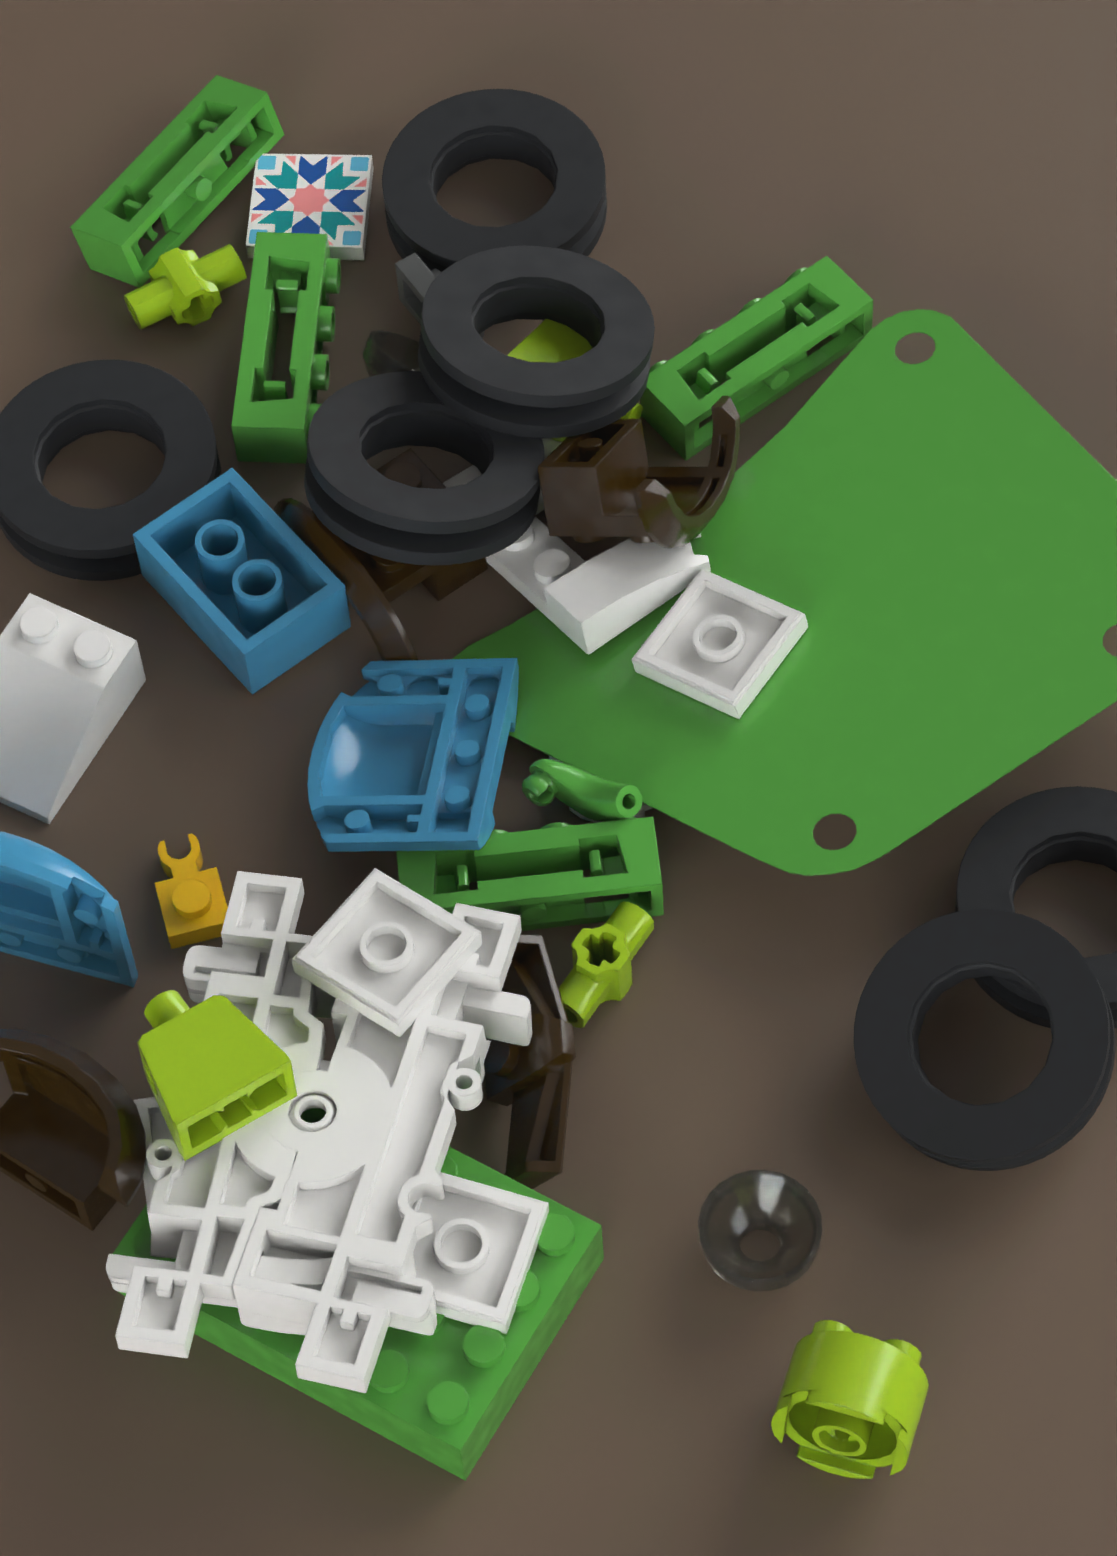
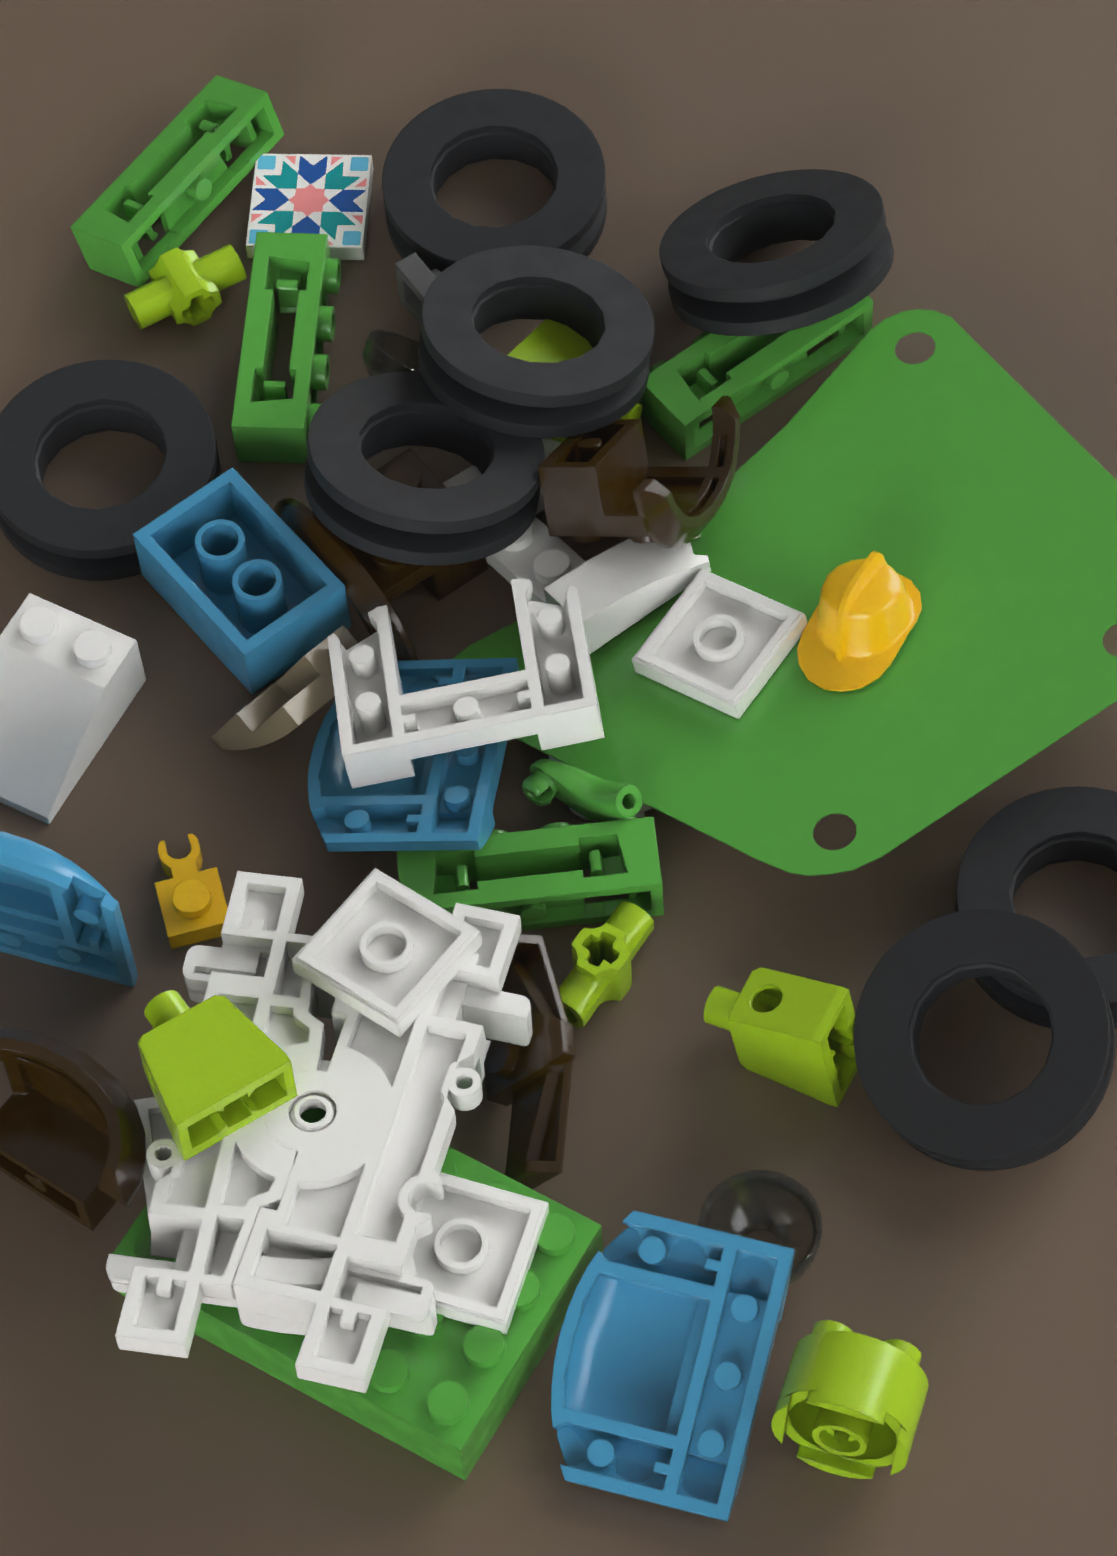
none -> dark tan slope [211,625,358,750]
none -> white wedge [327,578,605,789]
none -> dark azure slope [551,1210,795,1522]
none -> black tyre [659,169,894,336]
none -> lime torso [703,967,858,1108]
none -> yellow piece [797,551,922,692]

